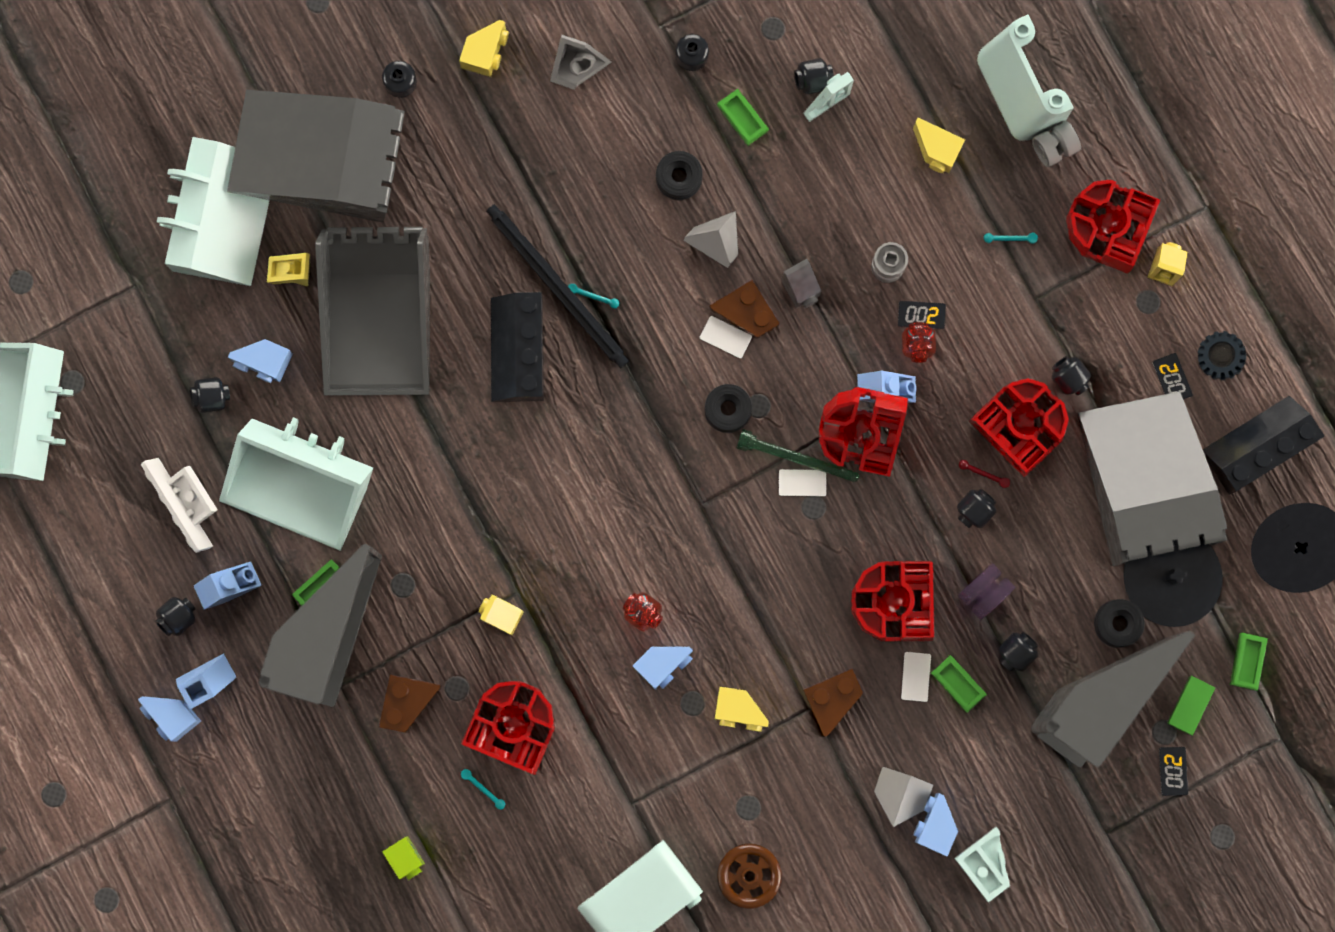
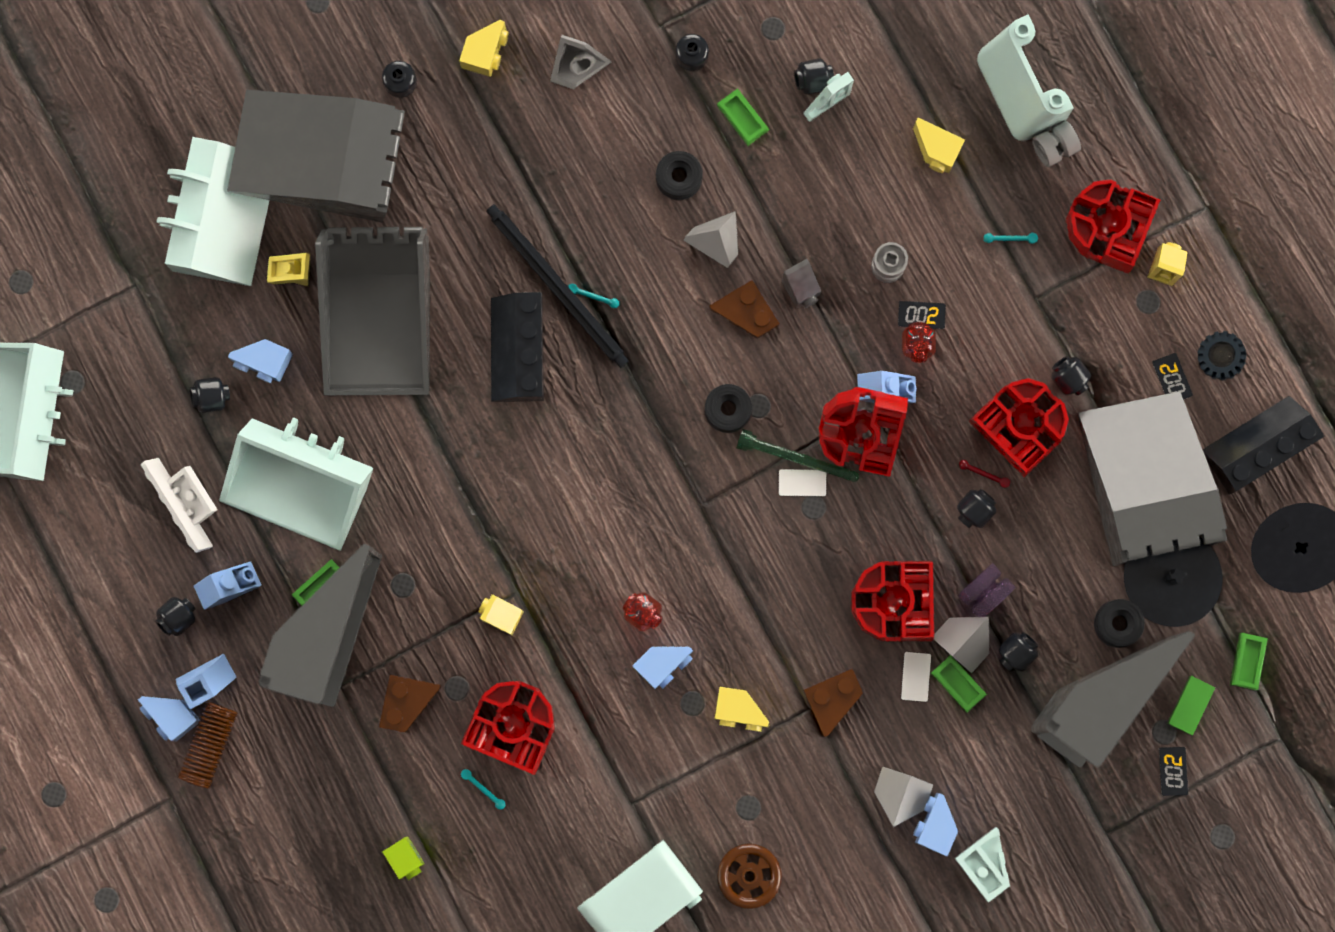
white sticker [700,316,752,358] -> none
none -> reddish brown piece [177,702,238,789]
none -> light grey slope [934,617,989,673]

